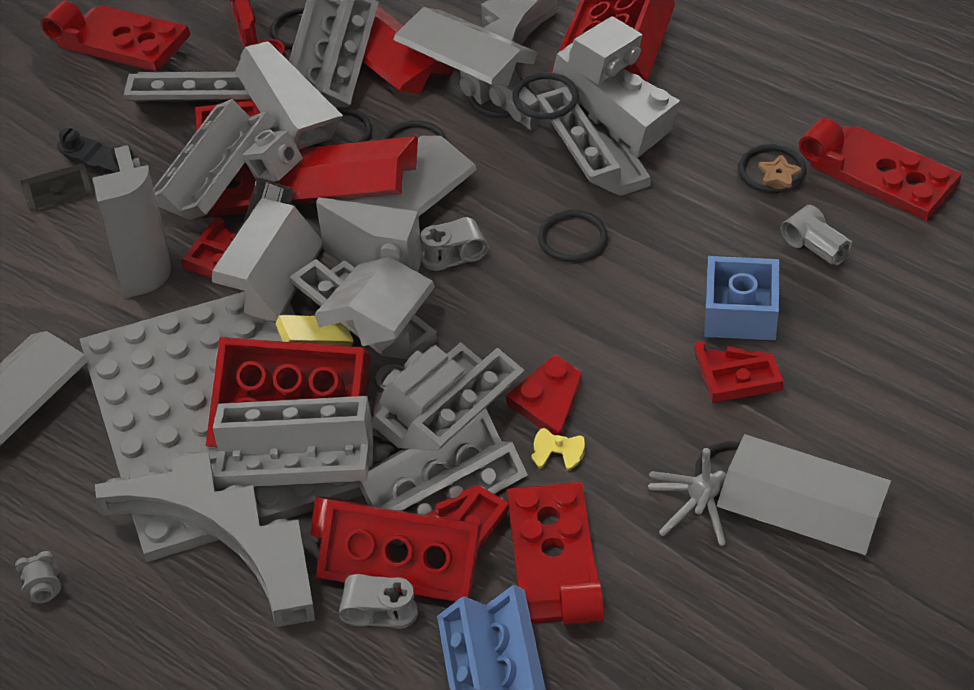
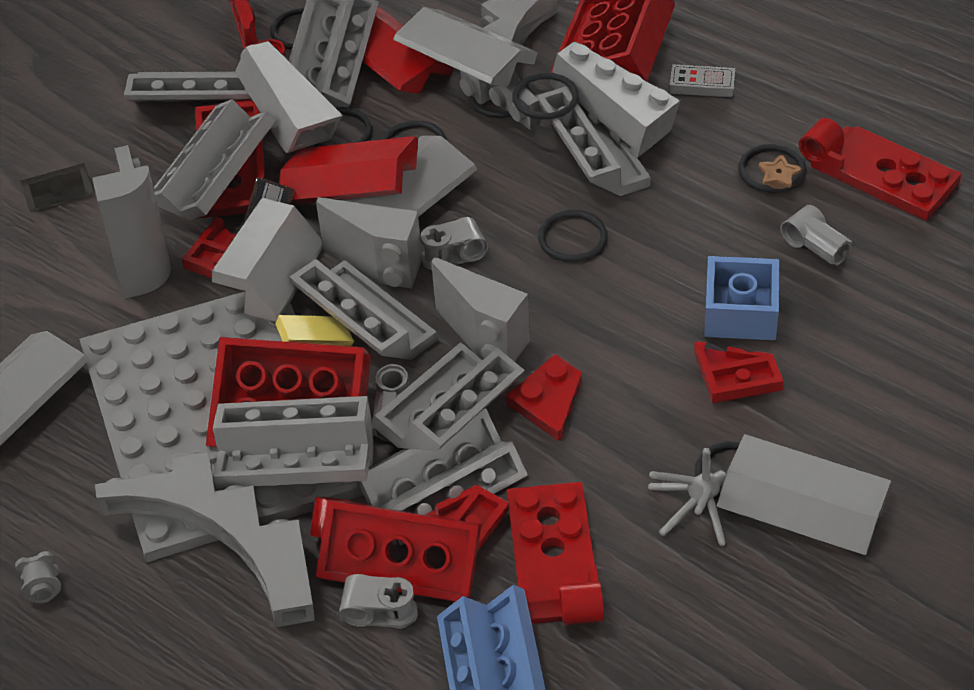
red hinge [41,0,191,72] -> none
black piece [57,128,138,174] -> none
light grey brick [242,130,303,182] -> none
light grey slope [315,256,435,346] -> none
light grey brick [380,345,466,428] -> none
light yellow piece [531,428,585,471] -> none
light grey brick [567,16,643,85] -> none
none -> light grey slope [431,257,530,362]
none -> light grey tile [670,64,735,97]

